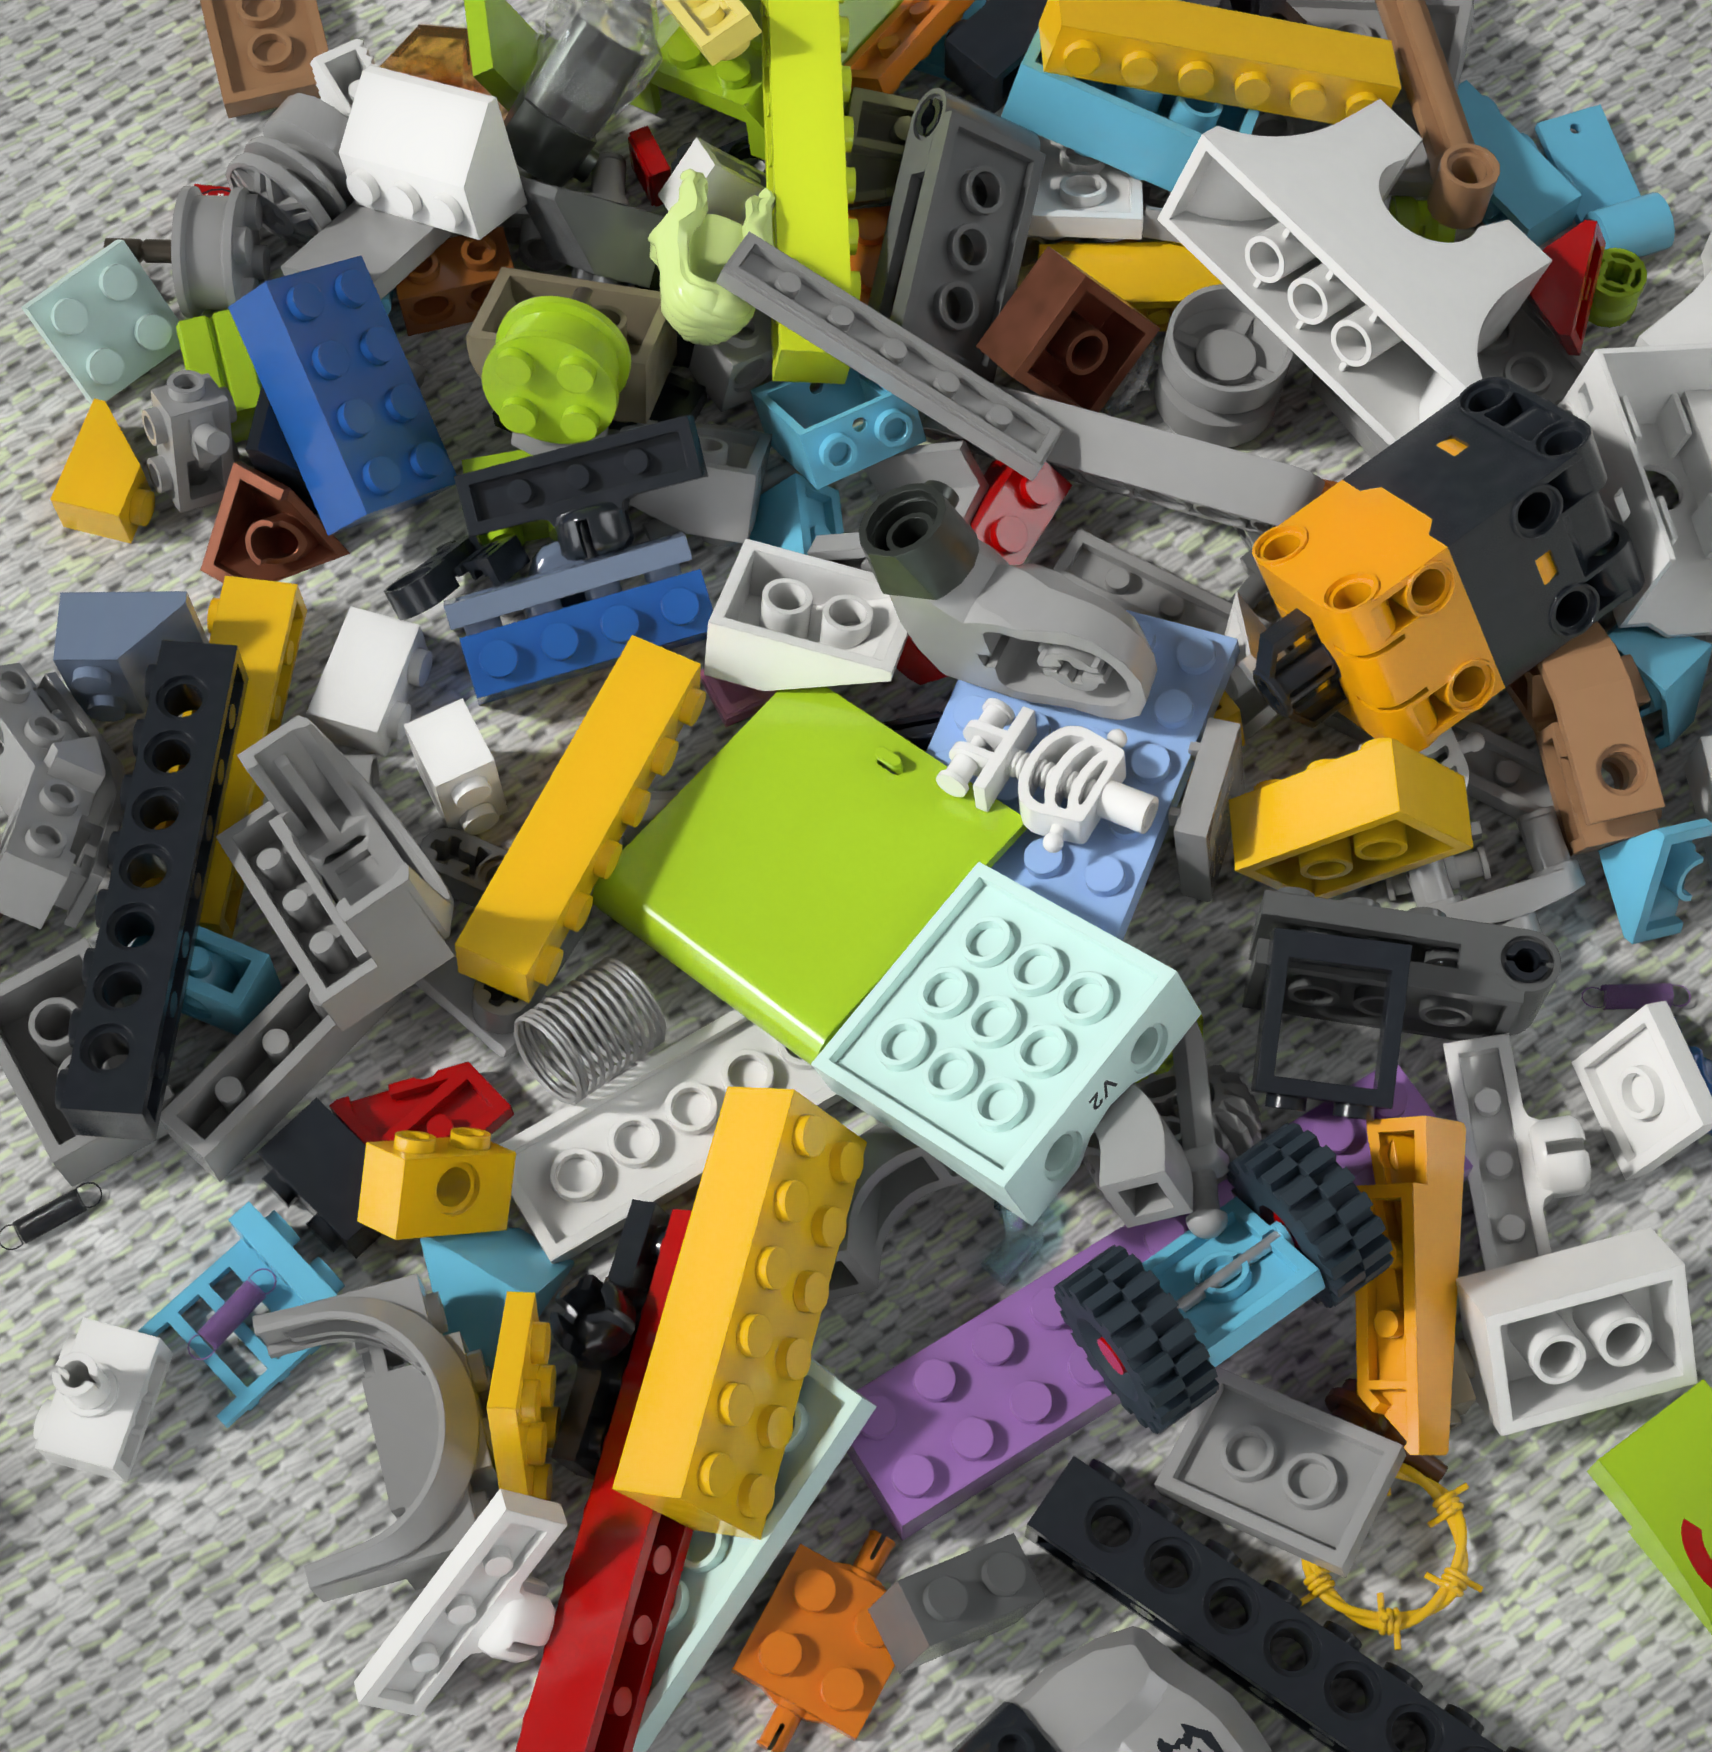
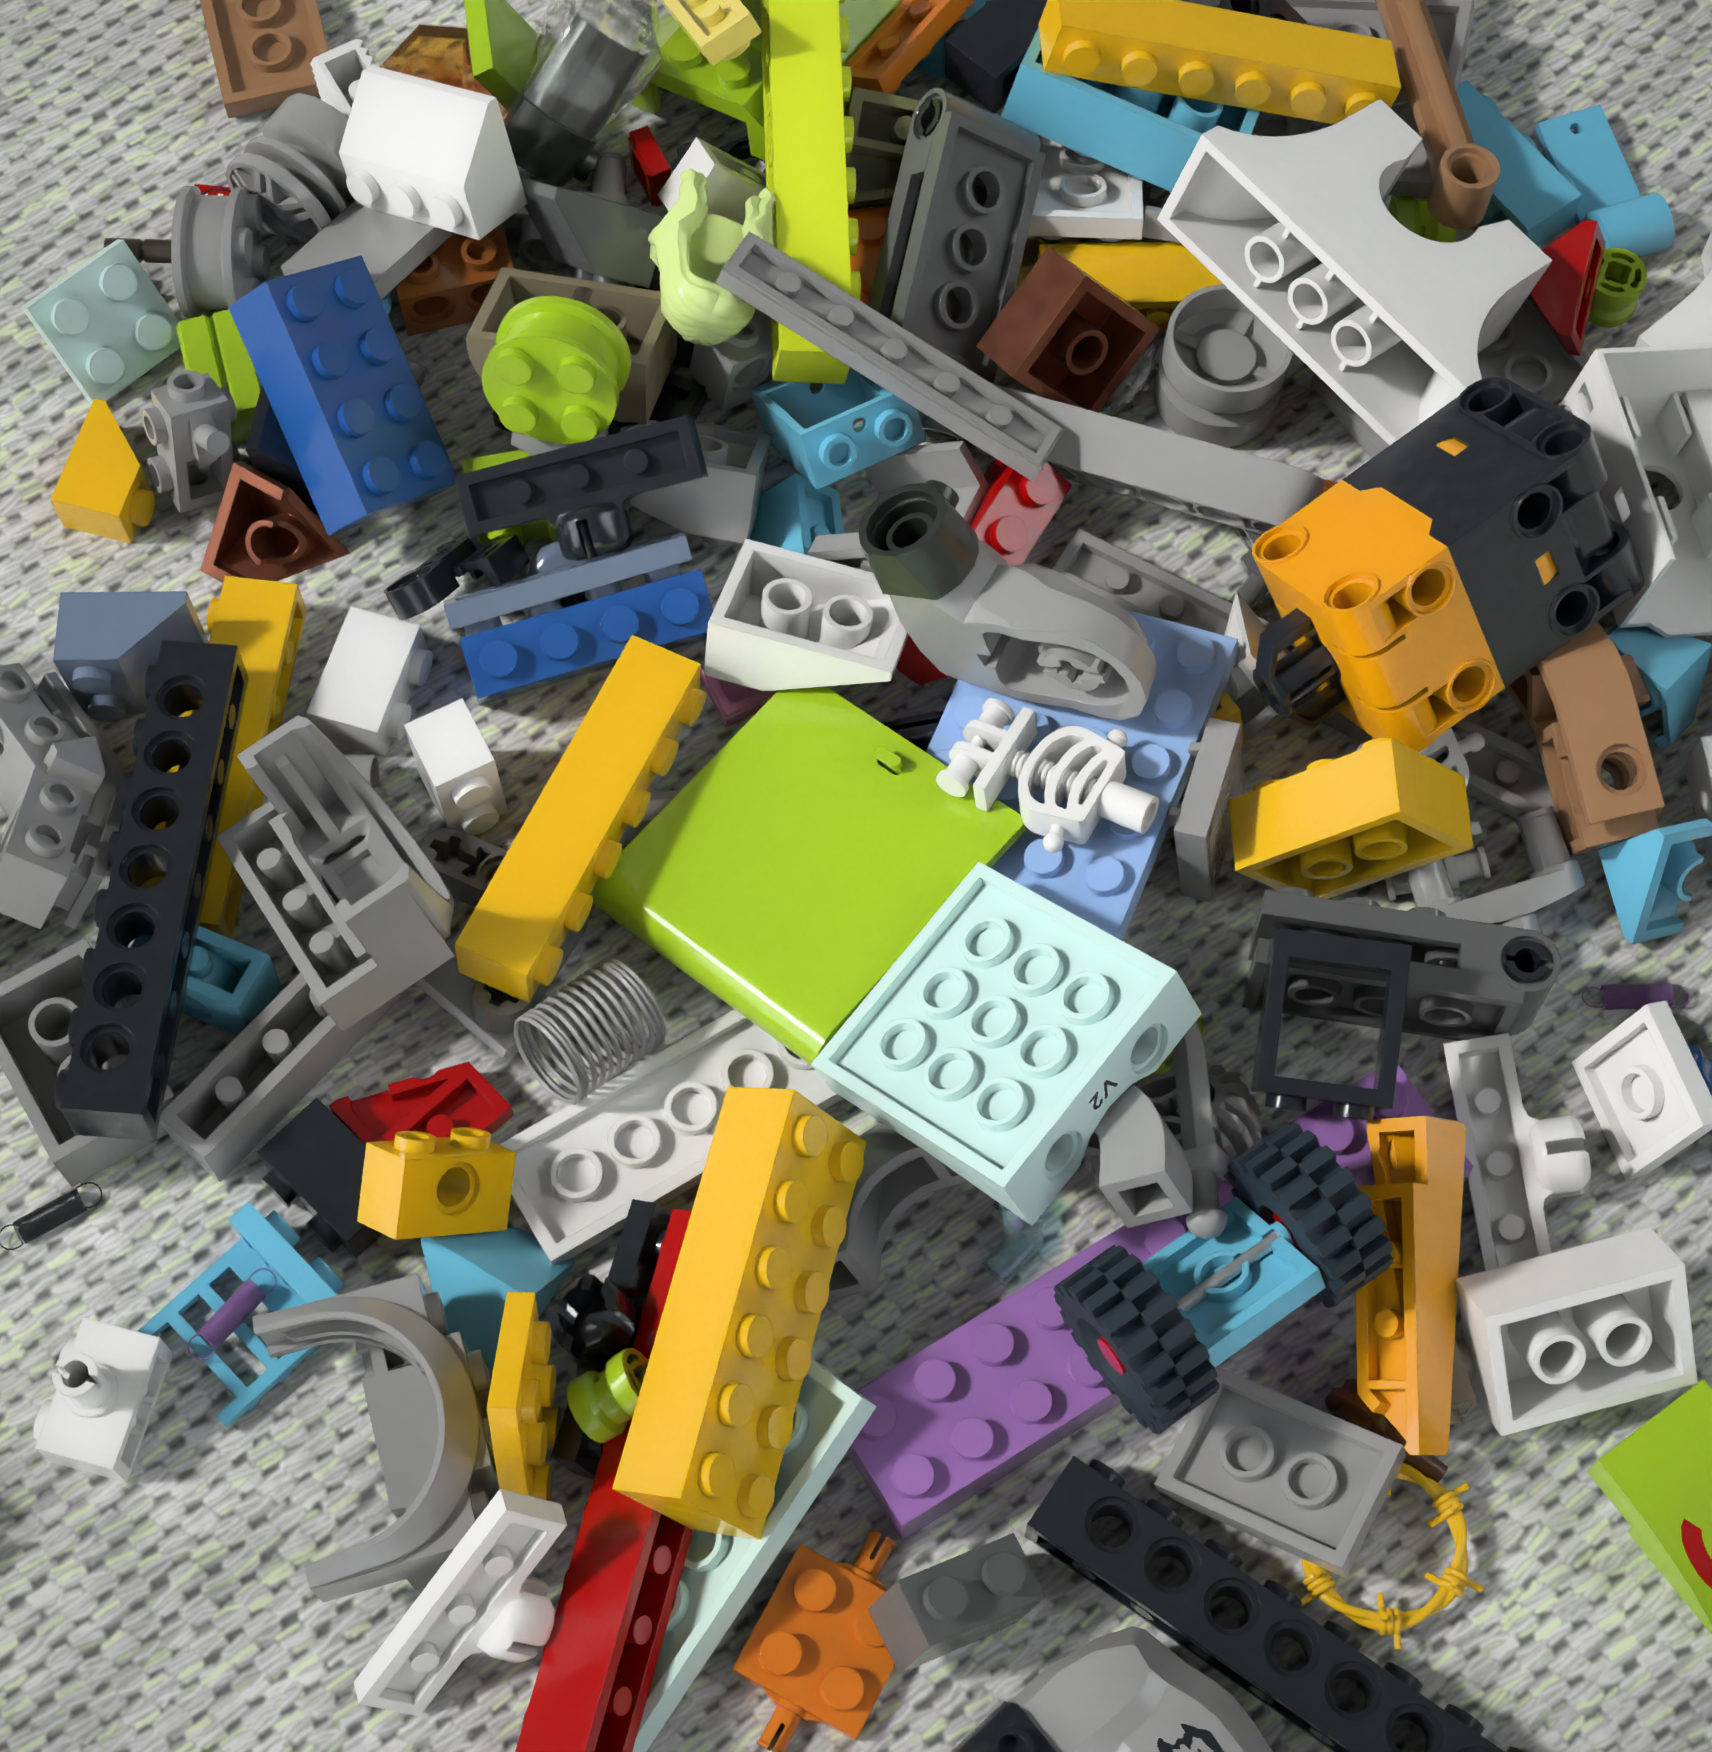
none -> lime wheel [567,1348,649,1443]

